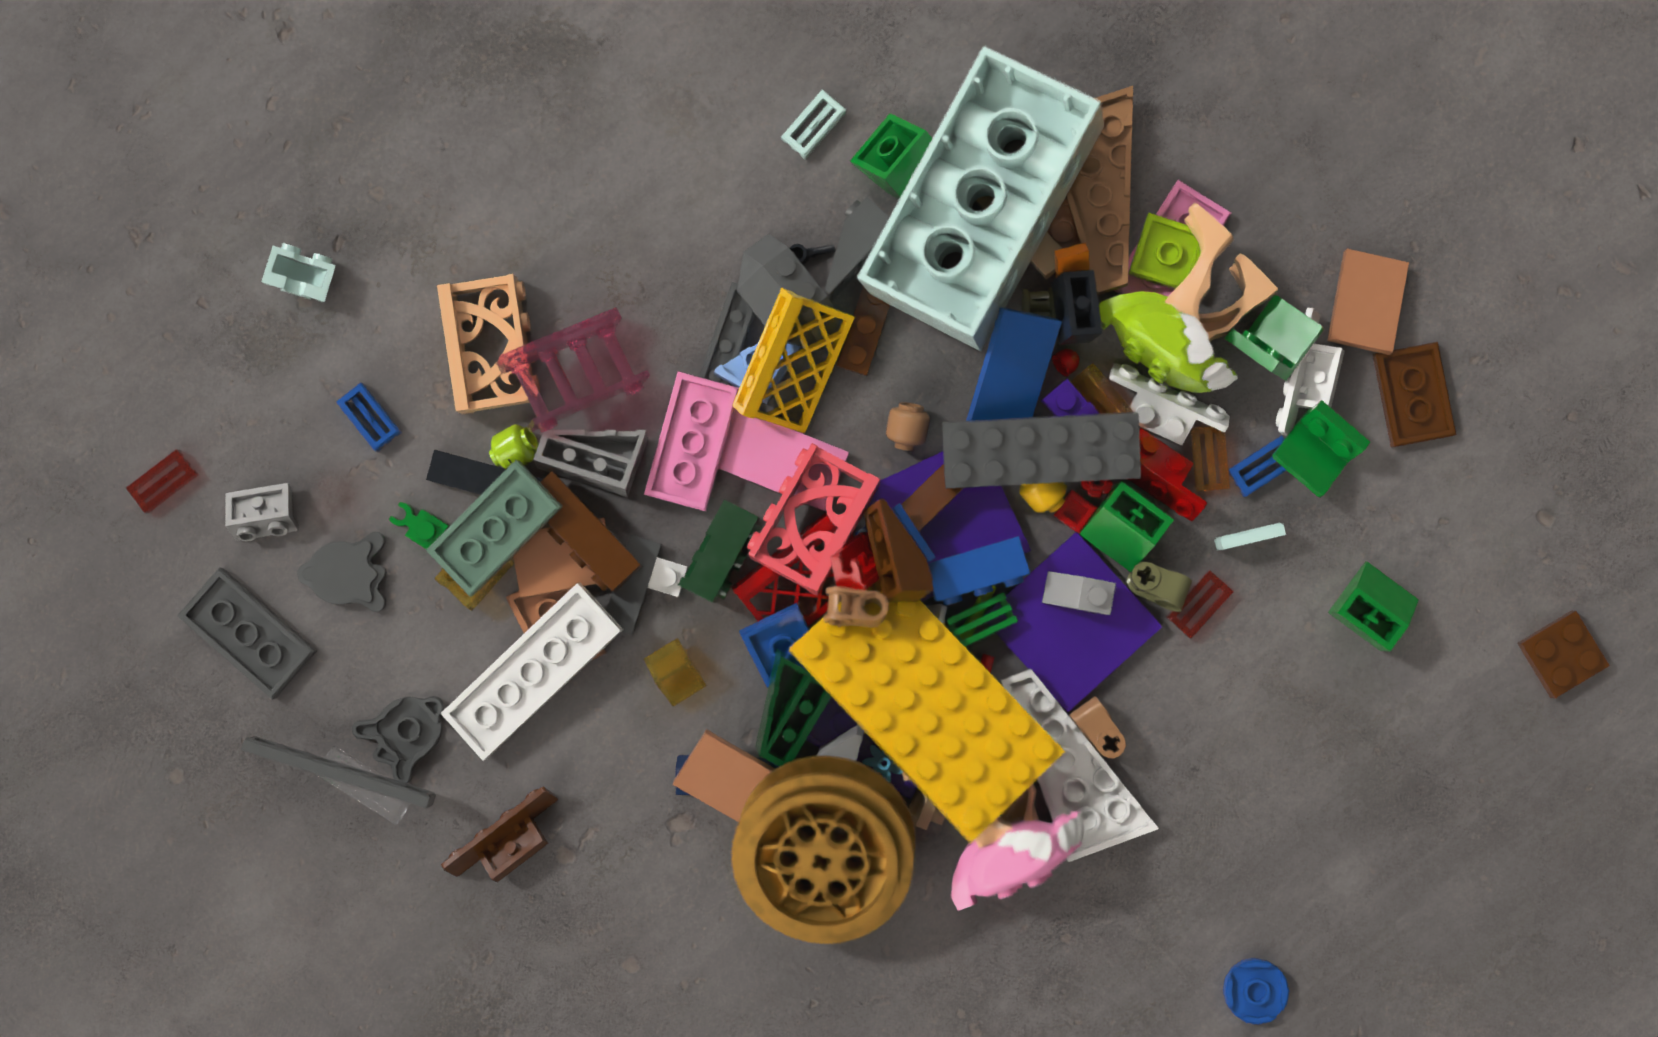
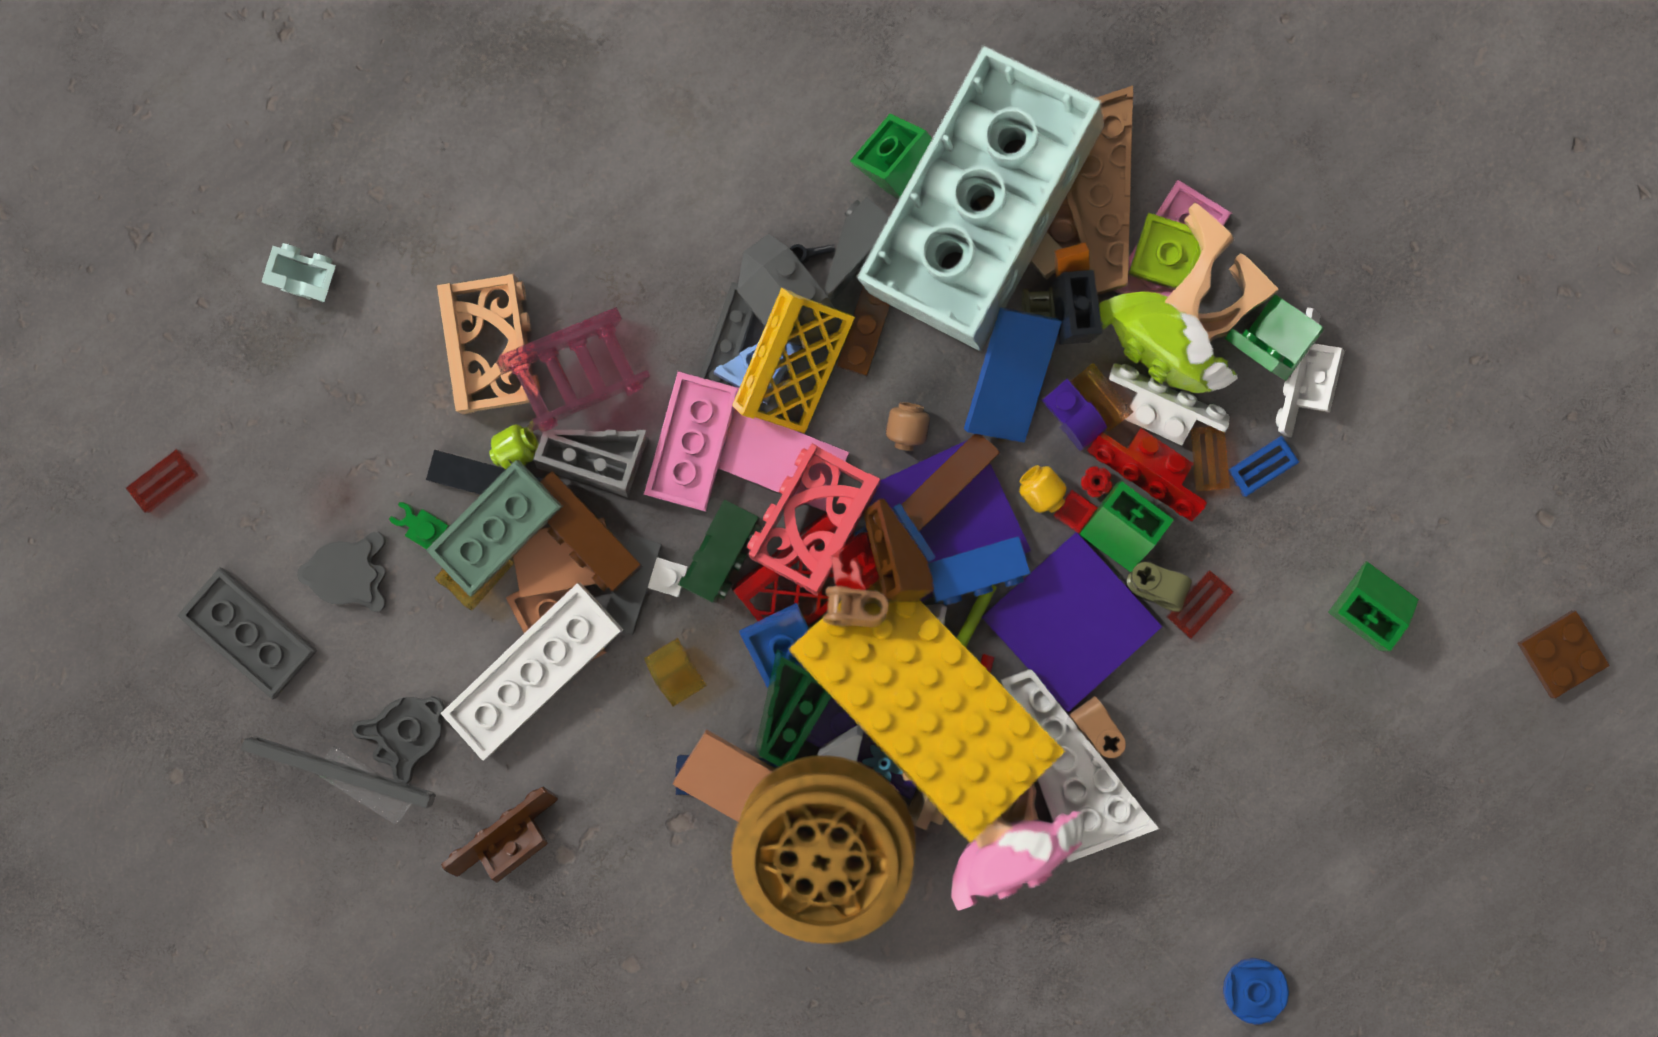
light grey bracket [225,483,298,541] -> none
blue tile [336,383,402,452] -> none
light aqua tile [781,90,846,159] -> none
dark grey plate [942,412,1141,488] -> none
green tile [945,592,1018,647] -> none
light grey slope [1042,571,1116,615] -> none
red hinge [1052,348,1080,377] -> none
light aqua tile [1215,523,1286,550] -> none
green bracket [1272,400,1370,498] -> none
nougat tile [1327,249,1409,355] -> none
reddish brown tile [1372,342,1457,448] -> none

